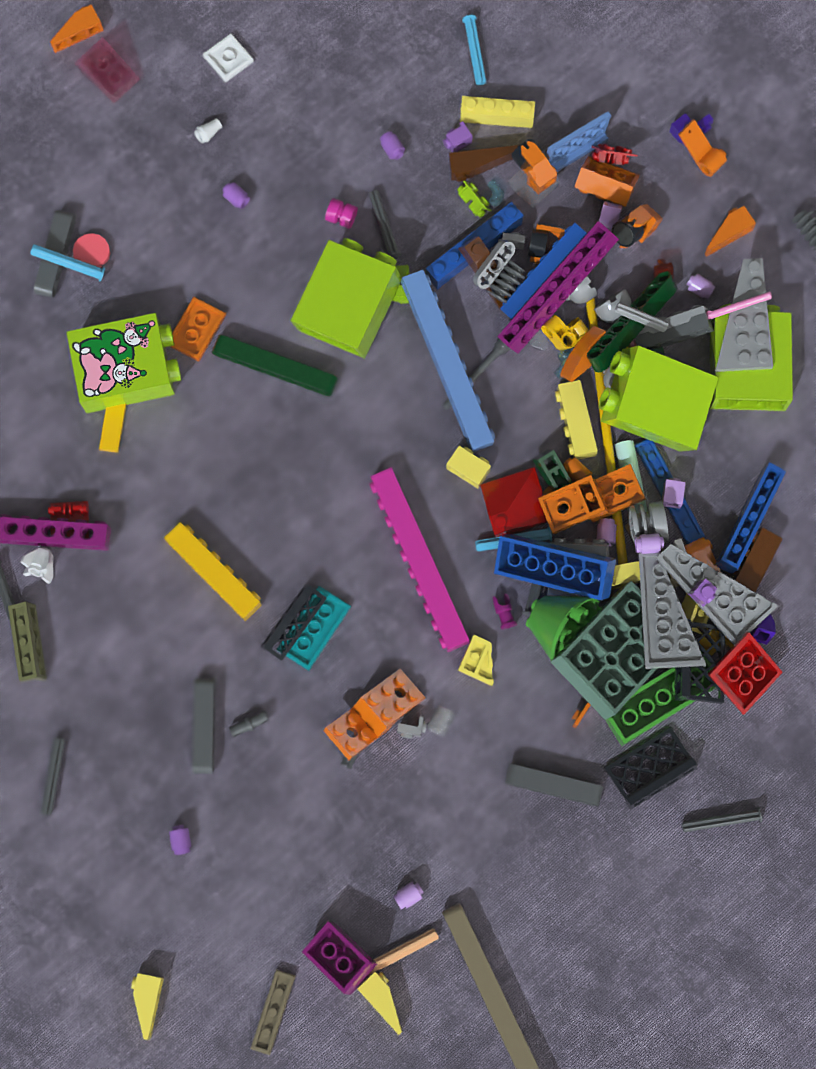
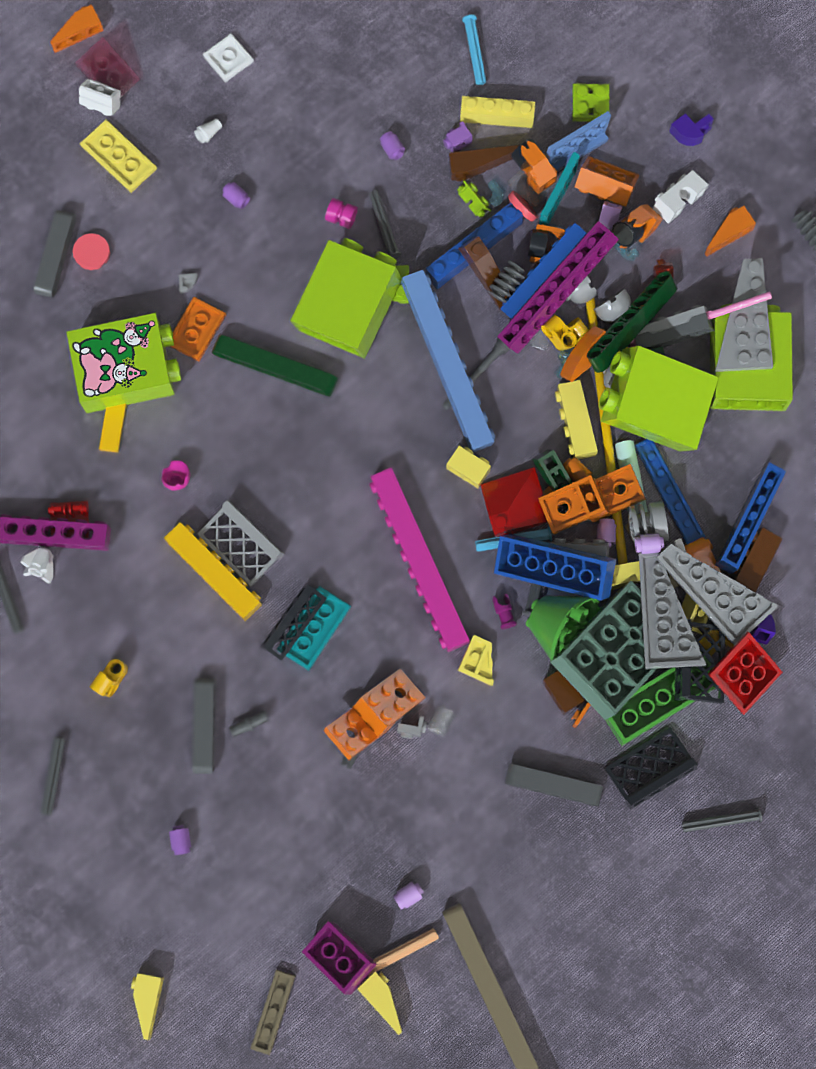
olive fence [8,602,47,682] -> none
medium azure axle [30,244,105,281] -> none
light grey beam [473,240,515,289] -> none
light grey bracket [498,232,525,250] -> none
red hinge [592,143,638,166] -> none
light grey axle [615,302,668,332] -> none
lavender brick [662,478,685,509] -> none
orange door [678,119,727,177] -> none
lavender brick [686,274,716,299] -> none
medium lavender brick [688,578,717,607] -> none
none -> white brick [79,79,121,116]
none -> light yellow tile [80,120,157,193]
none -> yellow piece [89,659,128,698]
none -> dark pink hair [161,460,191,491]
none -> light grey tile [179,273,198,294]
none -> light grey fence [198,500,284,587]
none -> coral tile [508,191,538,222]
none -> teal tile [539,152,580,226]
none -> reddish brown brick [542,671,585,715]
none -> lime brick [572,84,609,122]
none -> clear light blue arm [614,243,639,261]
none -> white arch [653,170,709,224]

